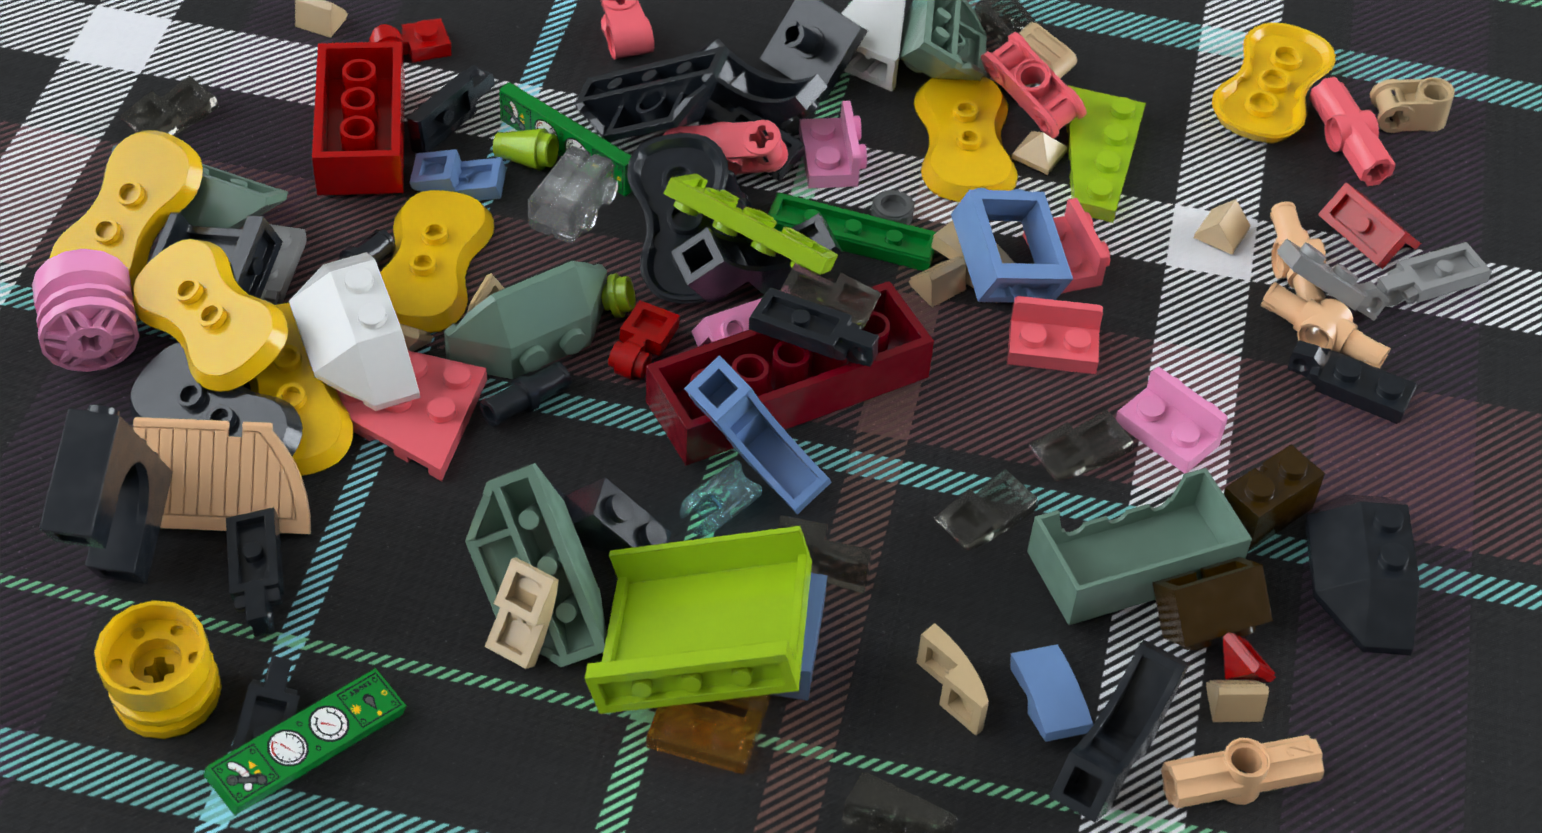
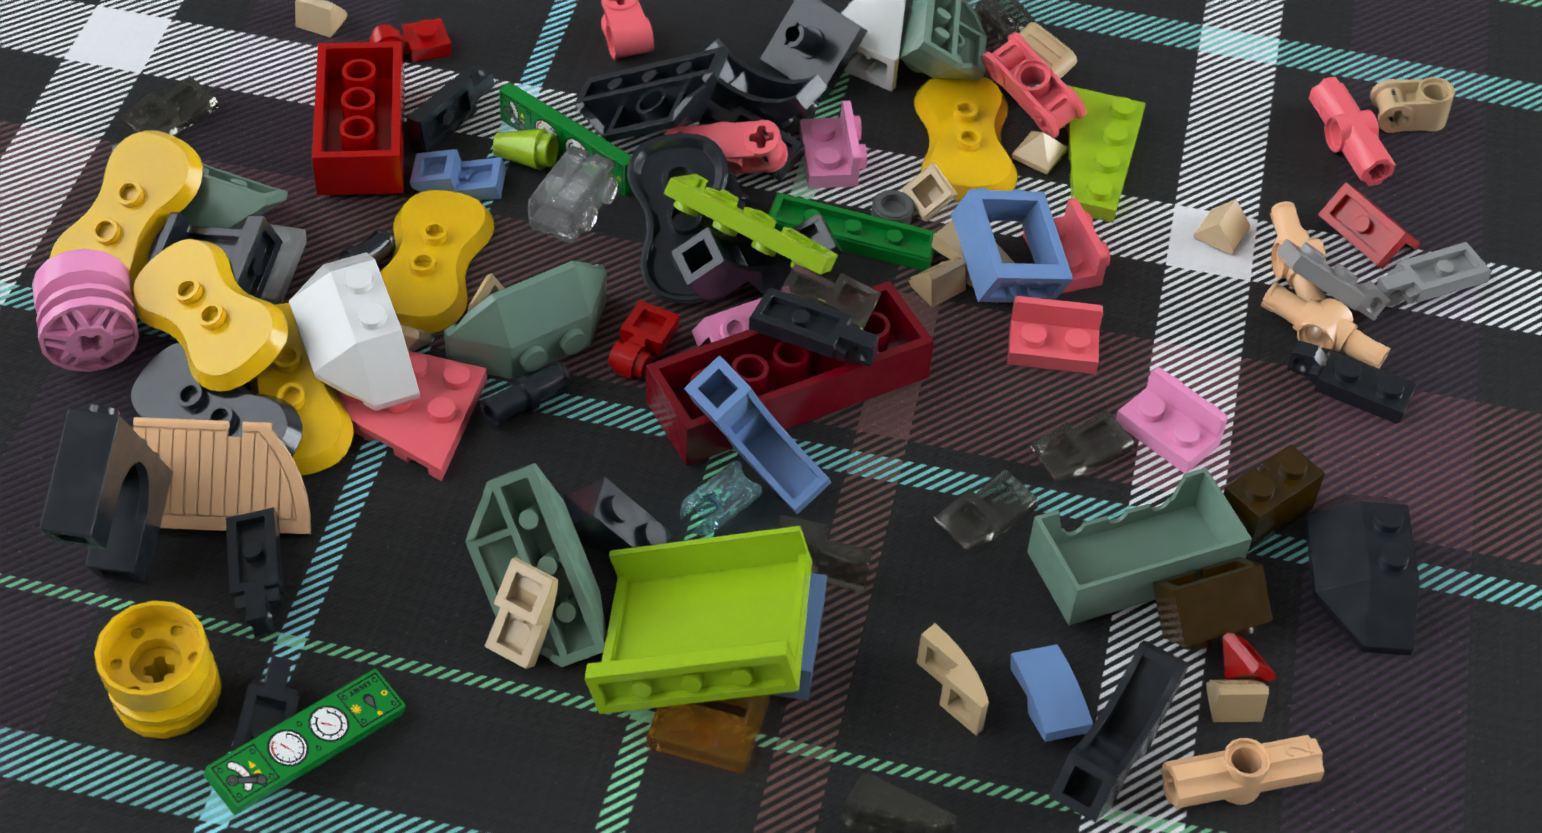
lime plate [601,273,636,318] -> none
yellow plate [1212,22,1335,143] -> none
none -> tan slope [901,162,958,222]

